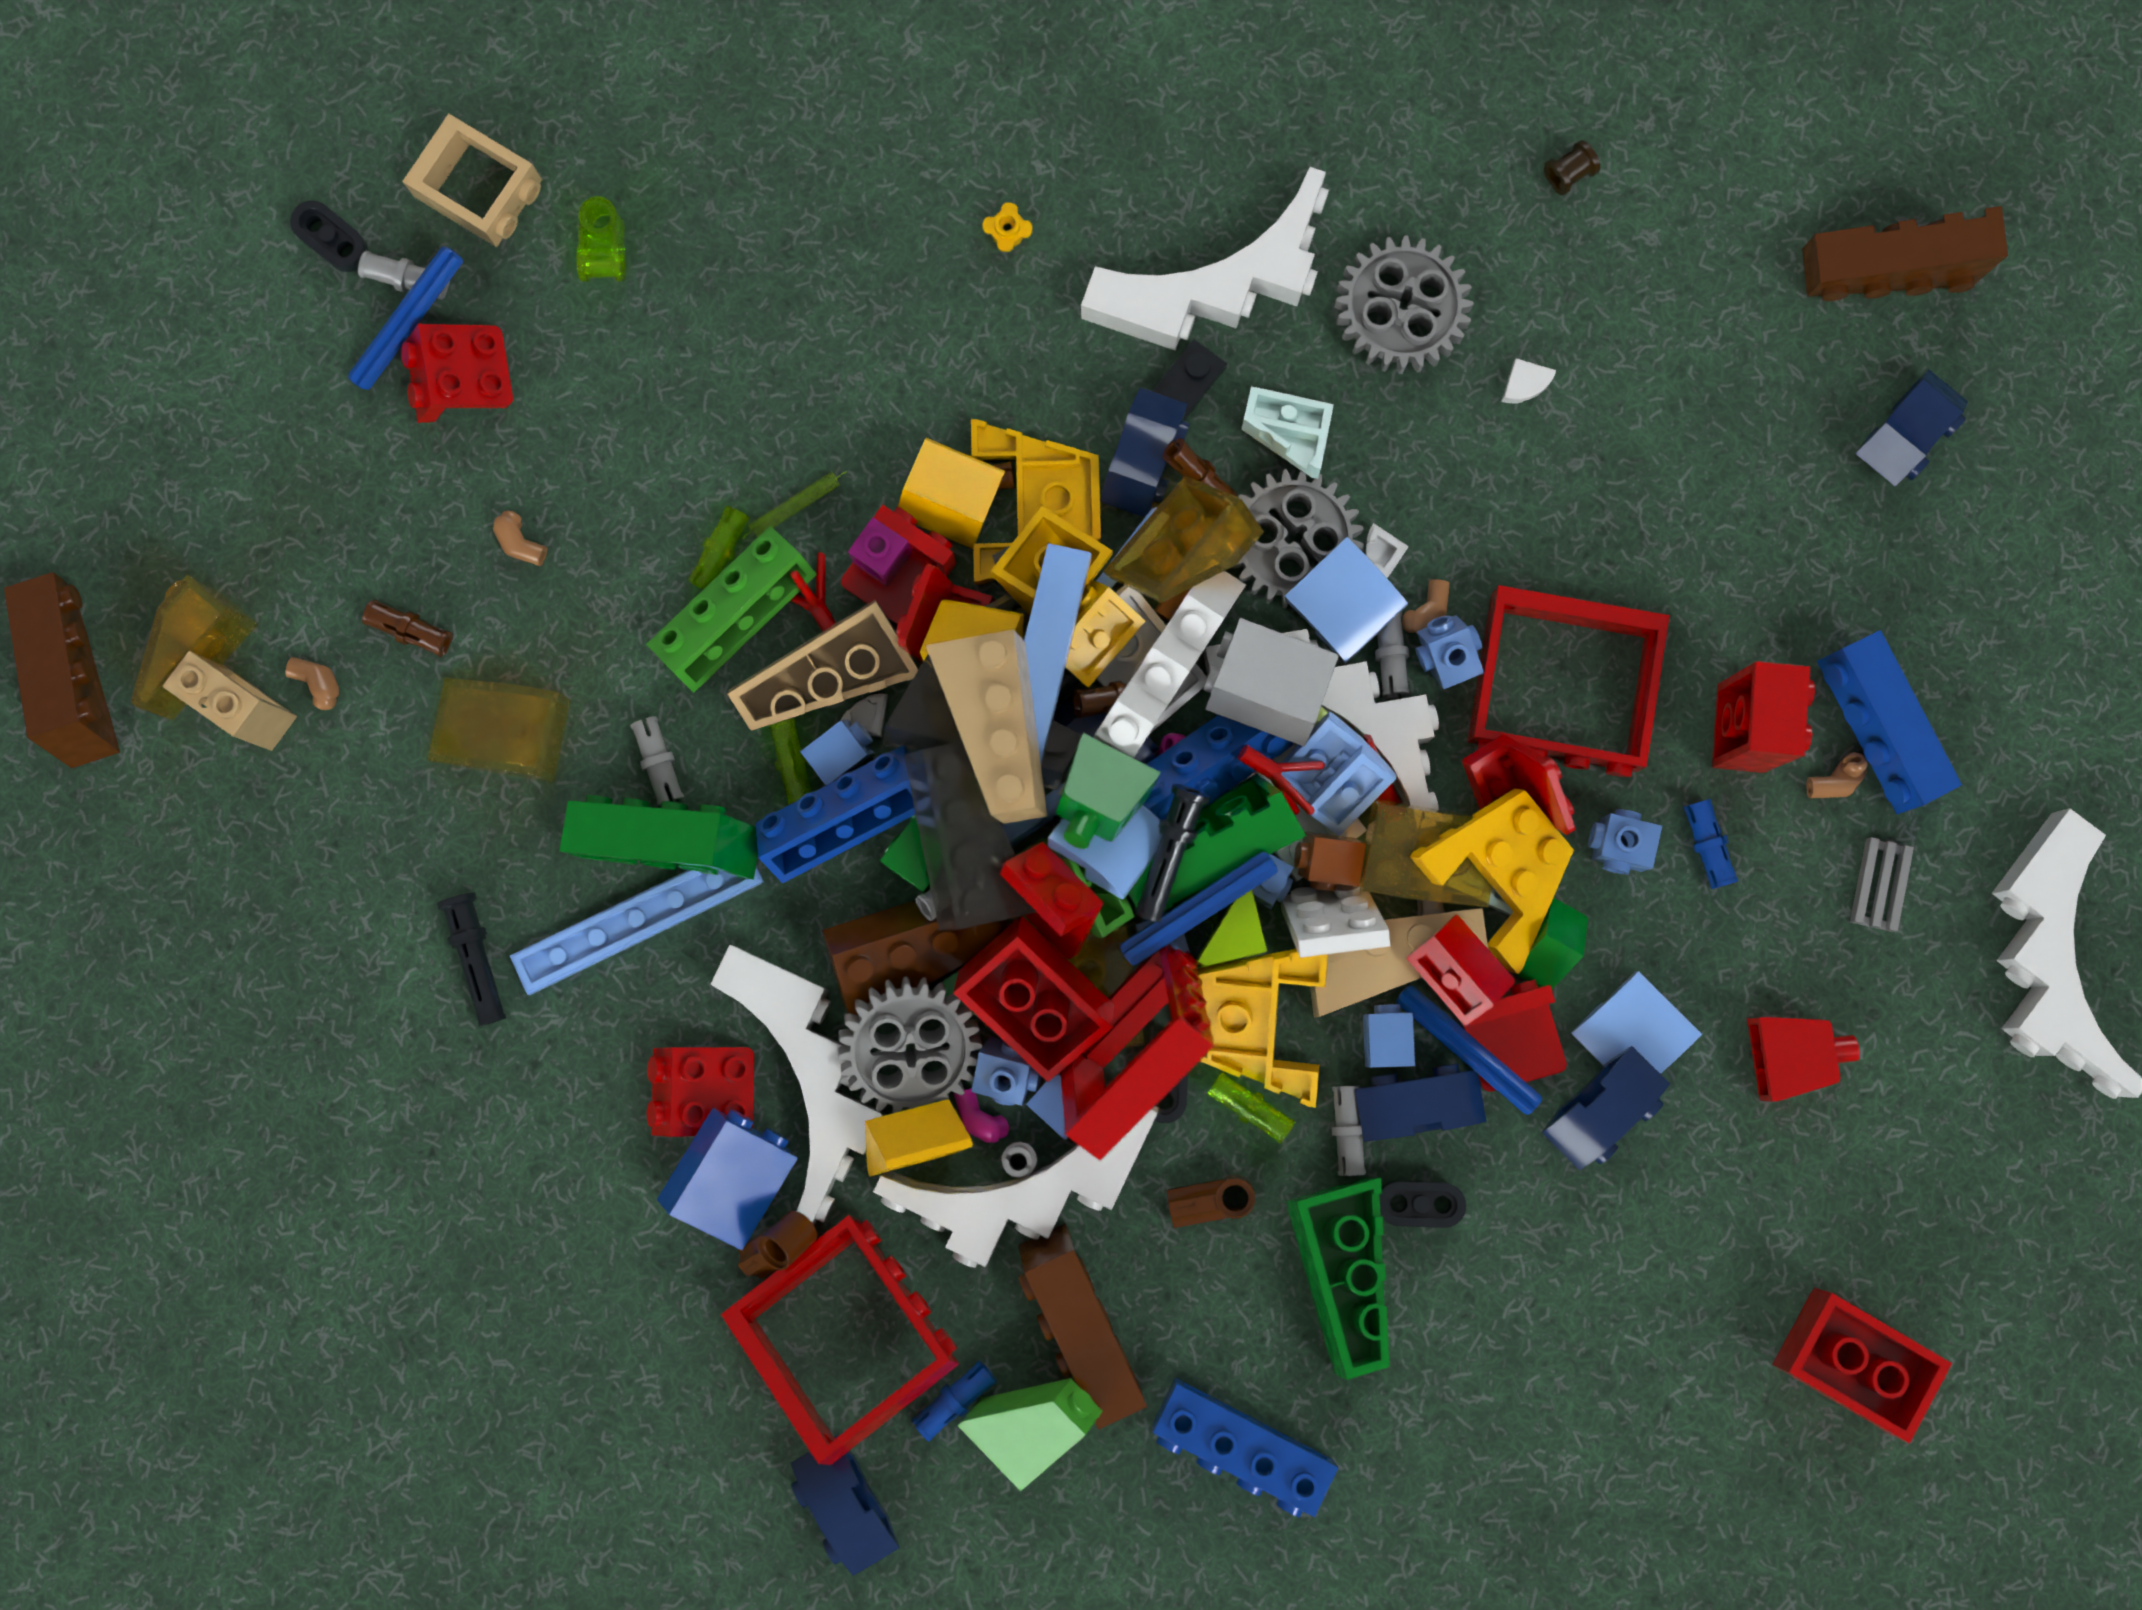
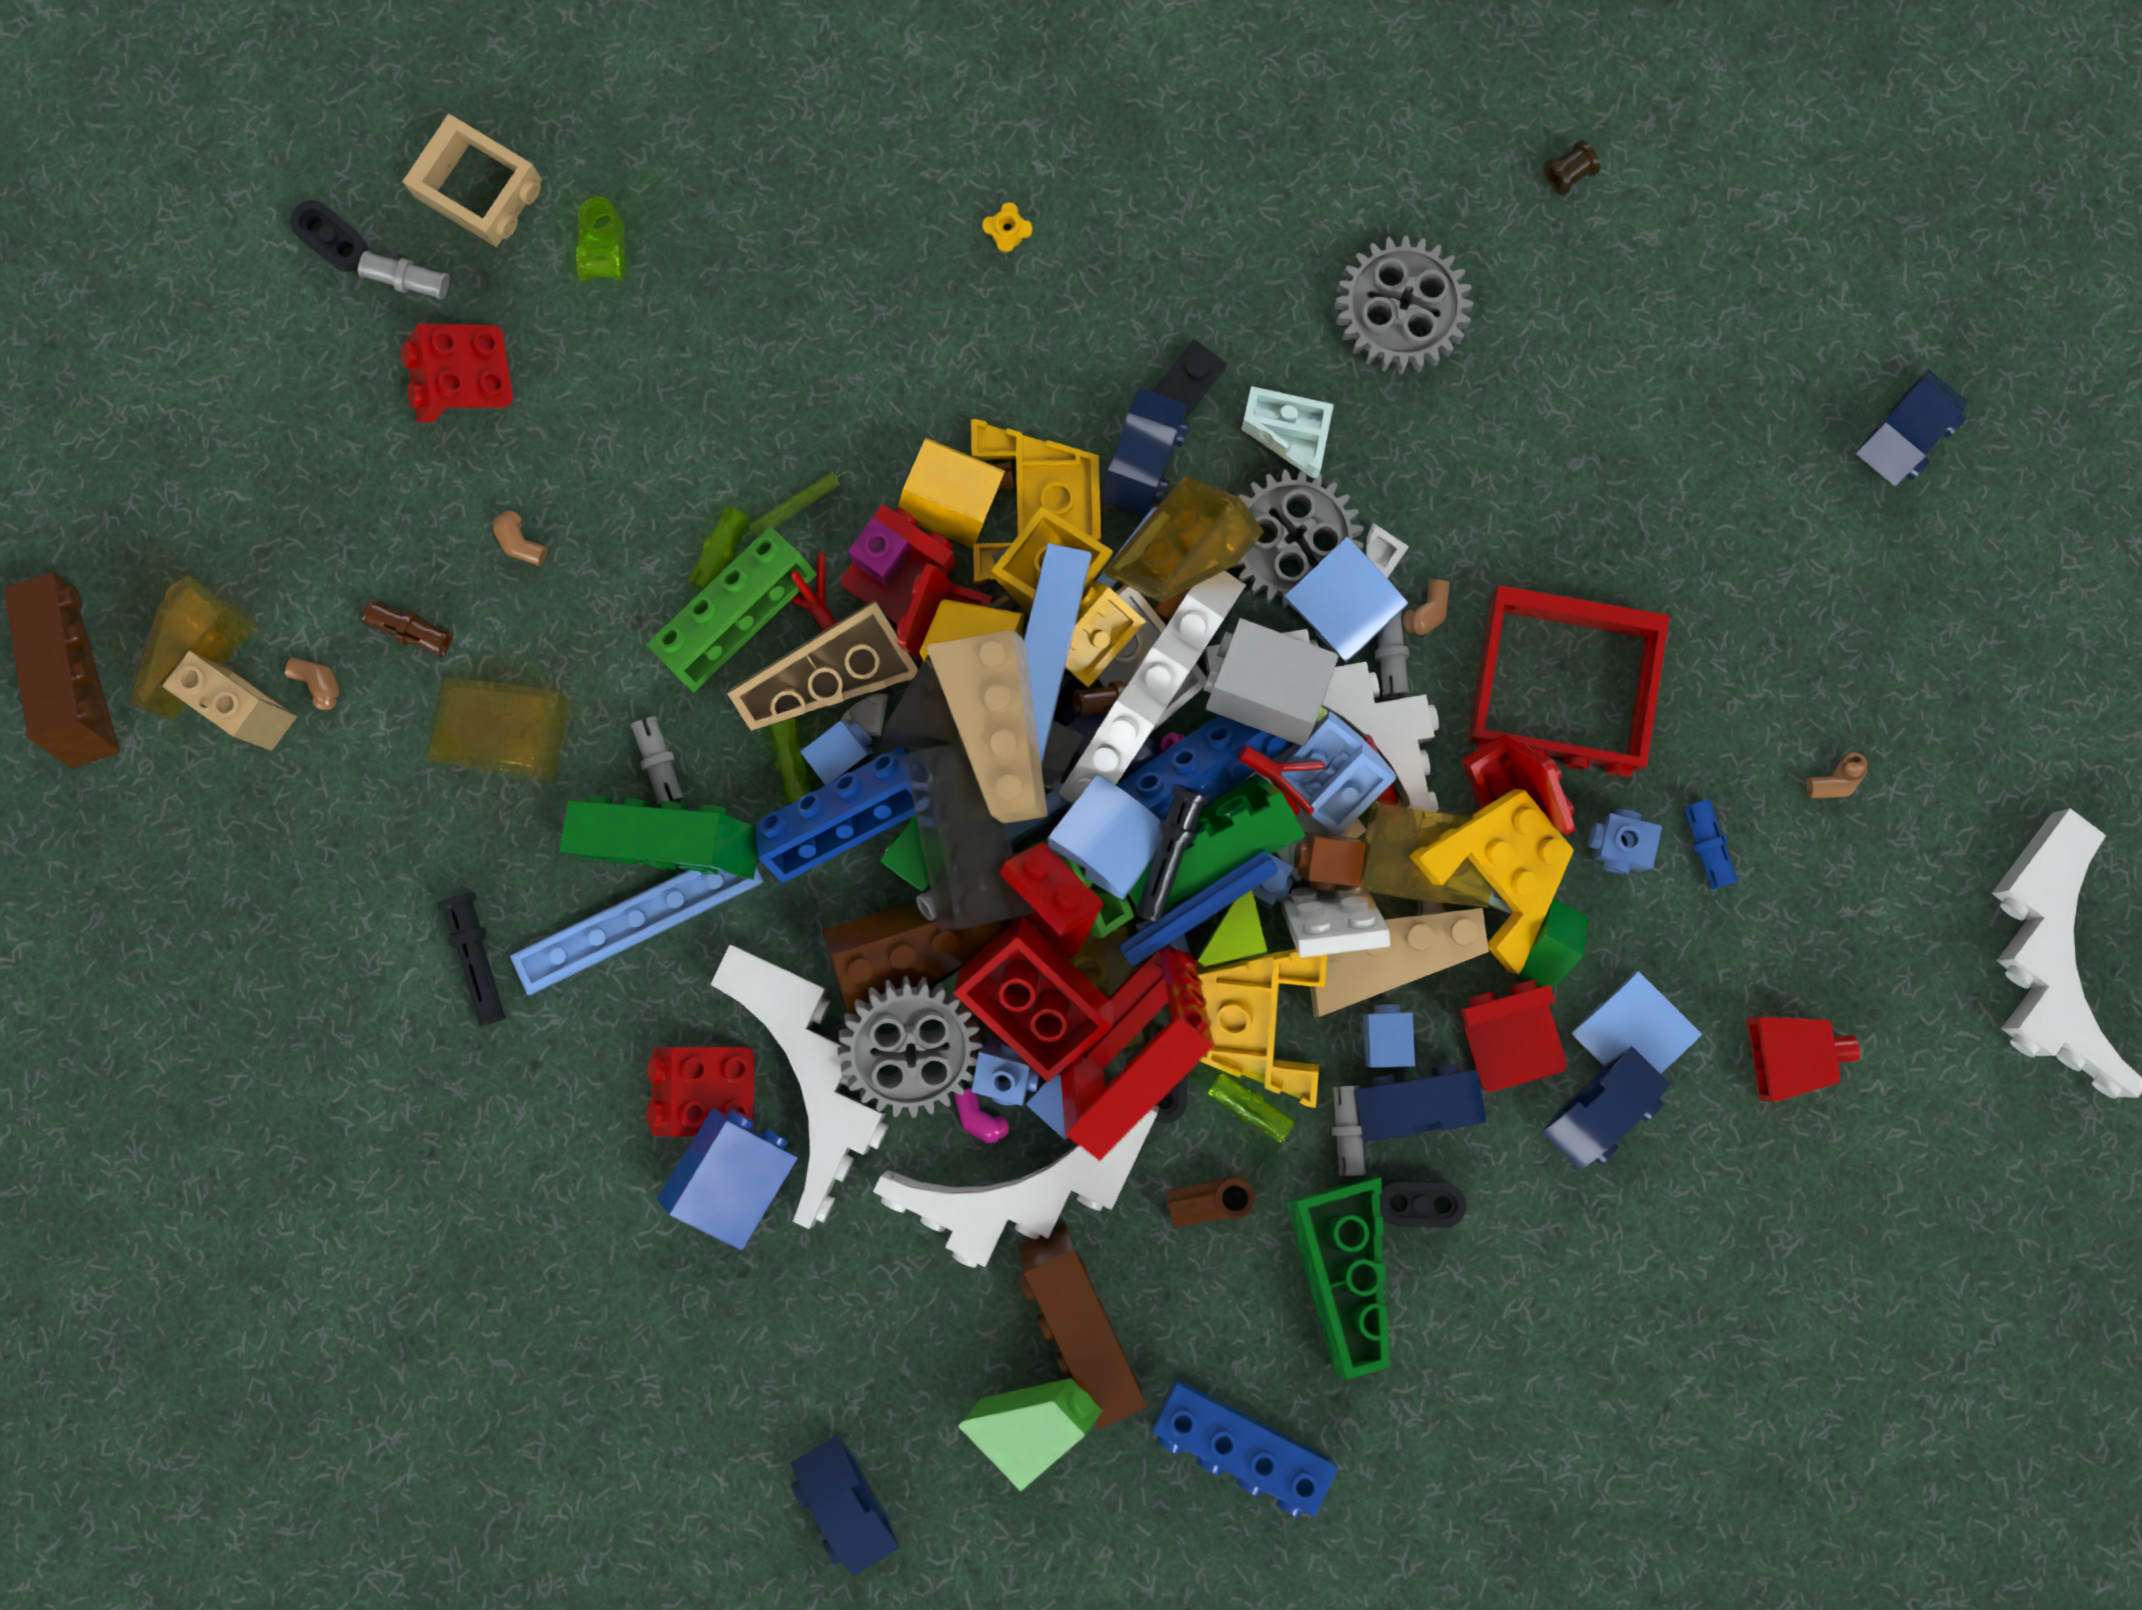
blue axle [348,246,463,390] -> none
red window [721,1215,960,1465] -> none
reddish brown piece [738,1210,817,1279] -> none
yellow slope [865,1099,973,1177] -> none
blue pin [911,1360,997,1441] -> none
light grey pin [1001,1142,1037,1178] -> none
torso [1056,733,1160,849] -> none
white arch [1081,167,1329,351] -> none
reddish brown pin [1162,438,1237,513] -> none
blue axle [1396,985,1542,1115] -> none
red panel [1406,915,1515,1026] -> none
medium blue brick [1416,615,1484,689] -> none
white tile [1501,358,1556,403] -> none
red brick [1712,661,1815,773] -> none
red brick [1772,1287,1952,1444] -> none
reddish brown wedge [1802,206,2008,301] -> none
blue brick [1817,630,1962,815] -> none
light grey tile [1850,837,1914,932] -> none

